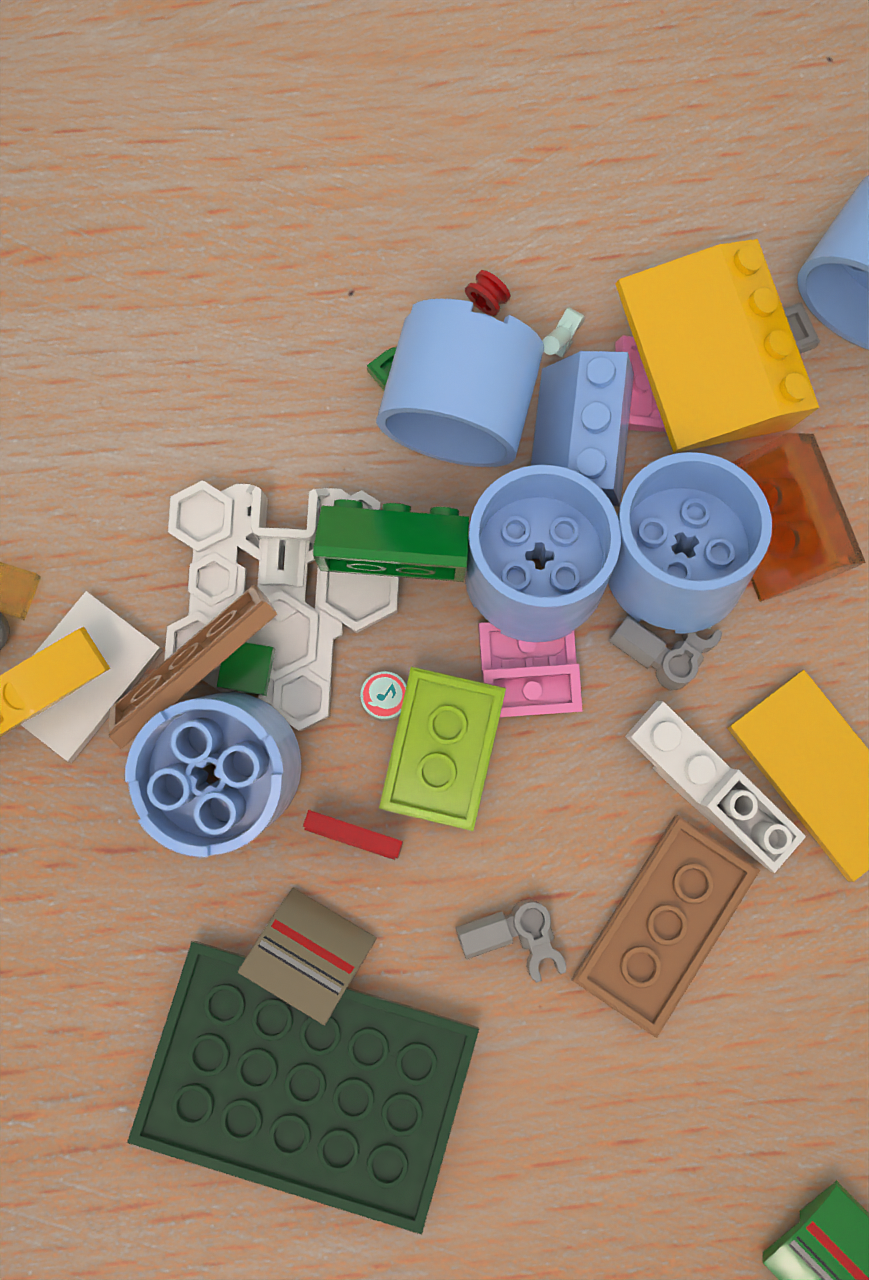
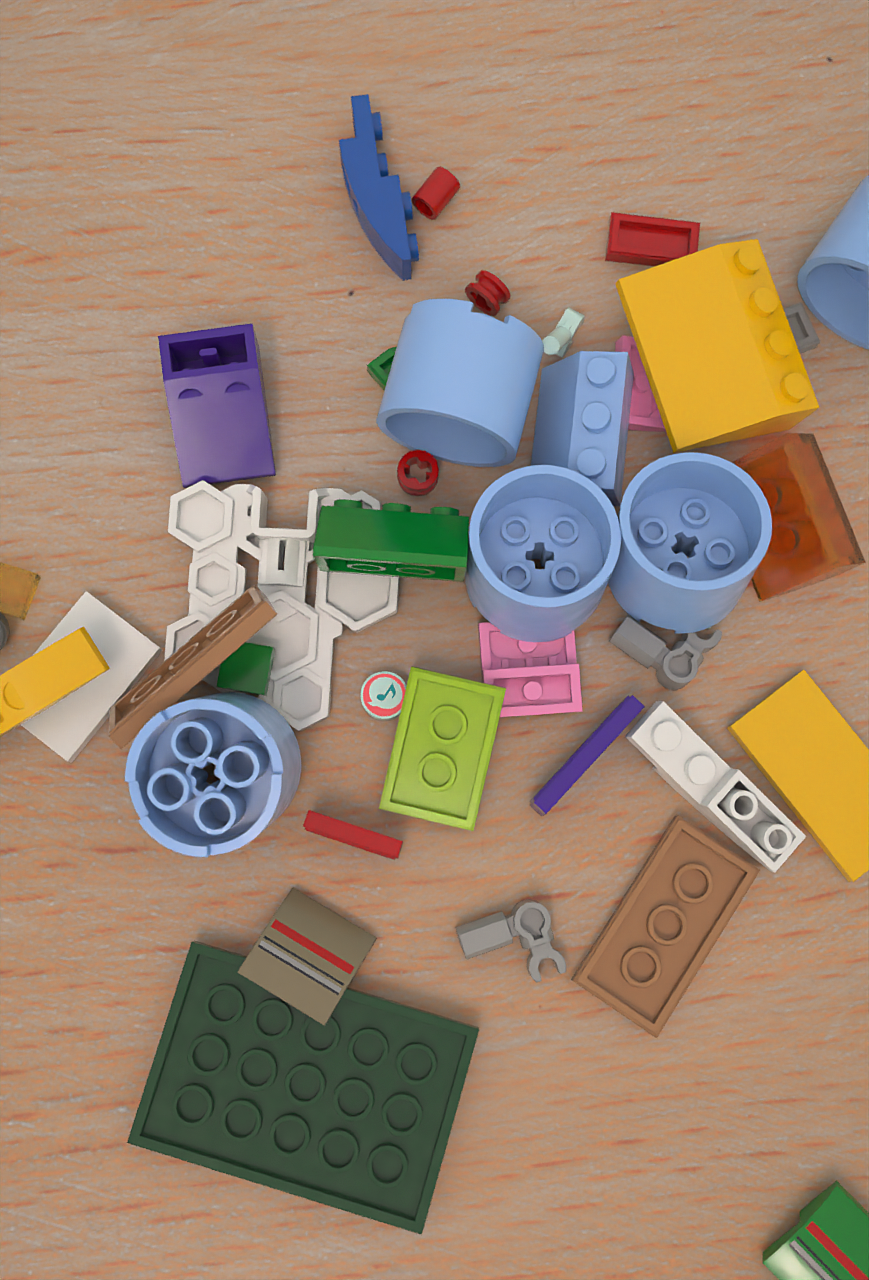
none -> dark purple slope [158,323,276,488]
none -> blue slope [339,94,419,280]
none -> red bush [397,450,439,497]
none -> red hinge [411,167,460,220]
none -> dark purple tile [529,695,645,816]
none -> red tile [605,212,700,267]

